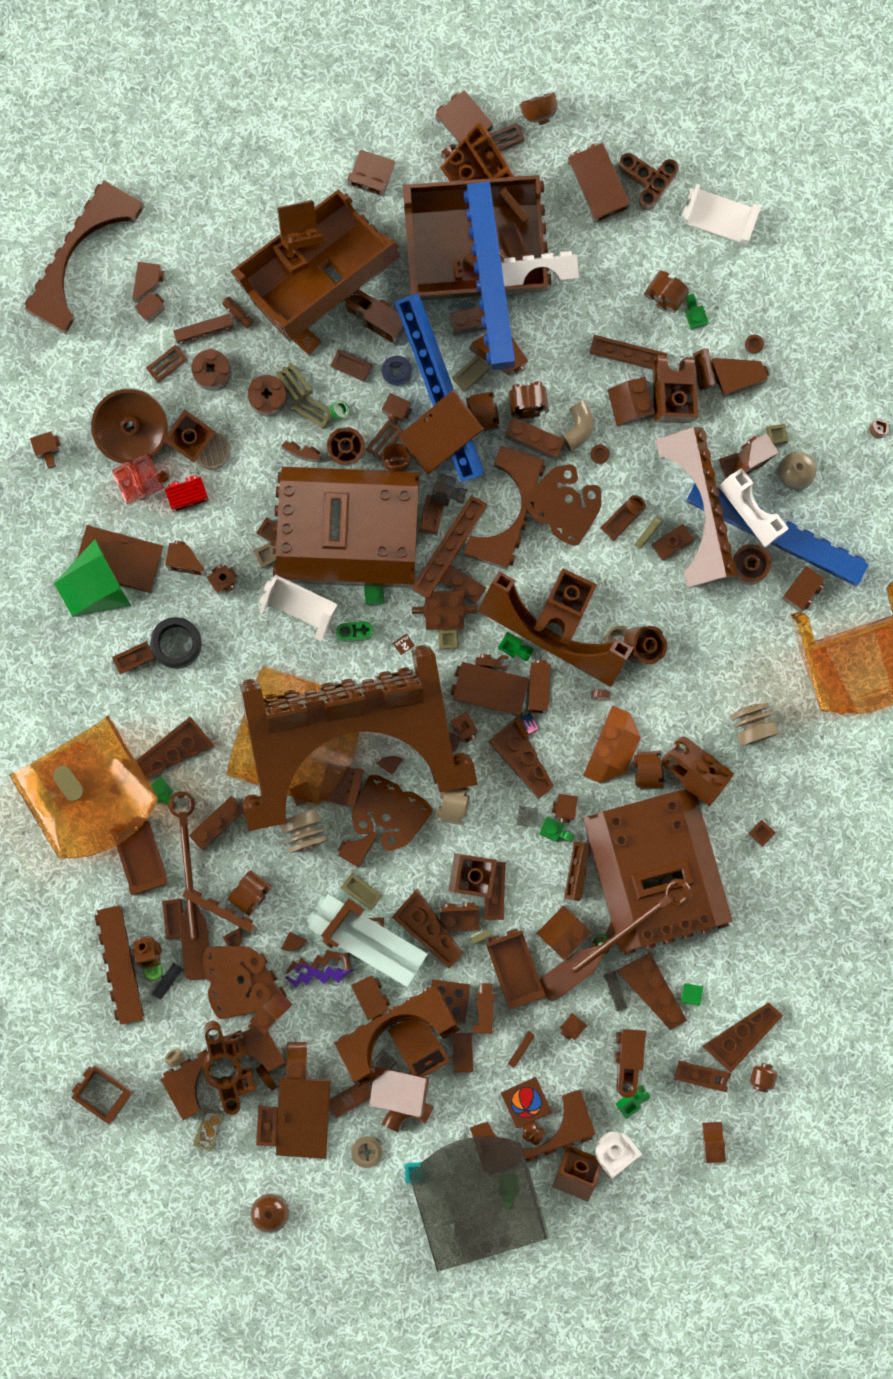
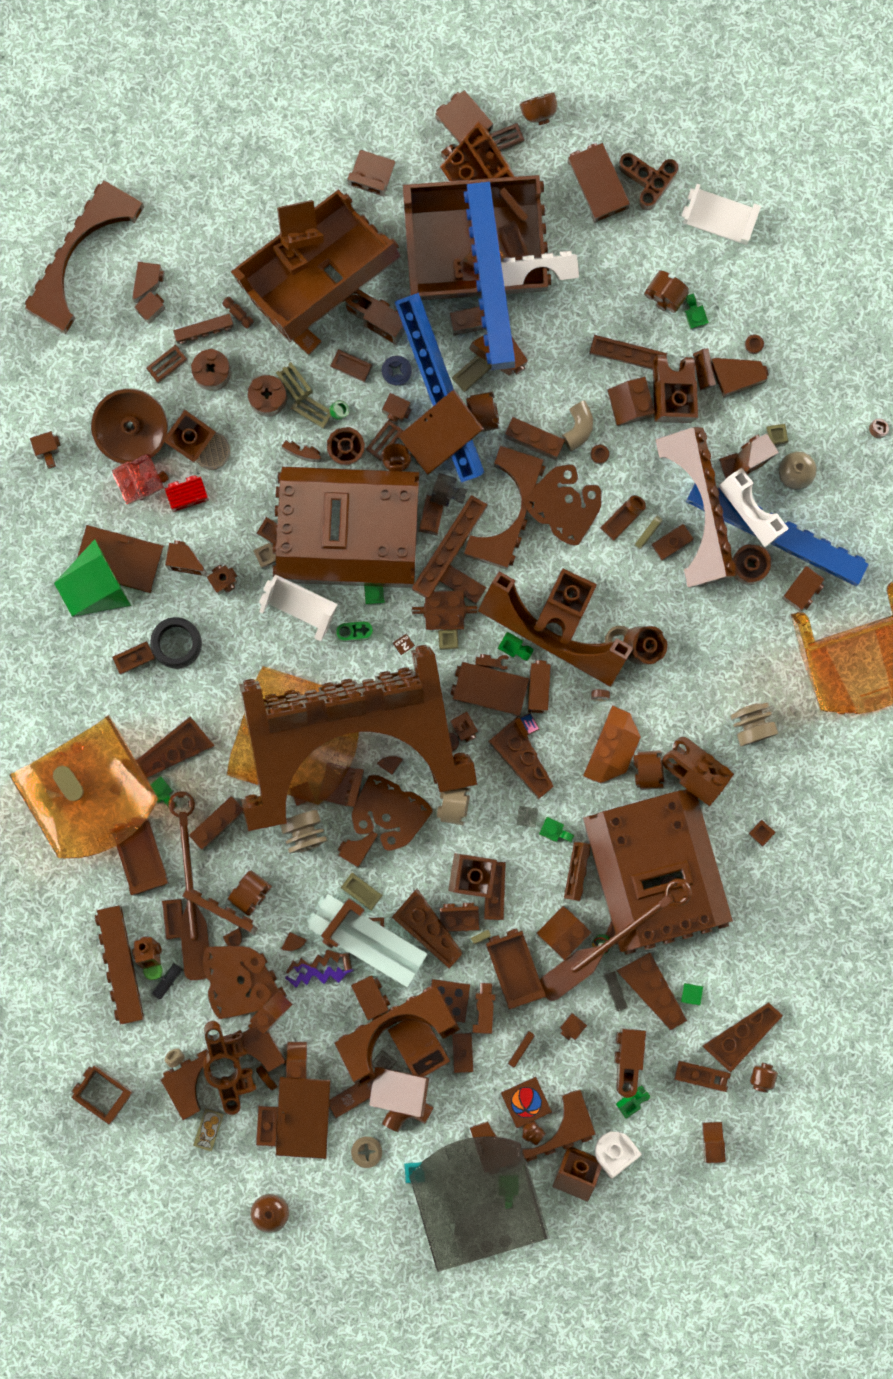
reddish brown brick [508,381,549,419] -> none
reddish brown brick [552,794,578,823] -> none

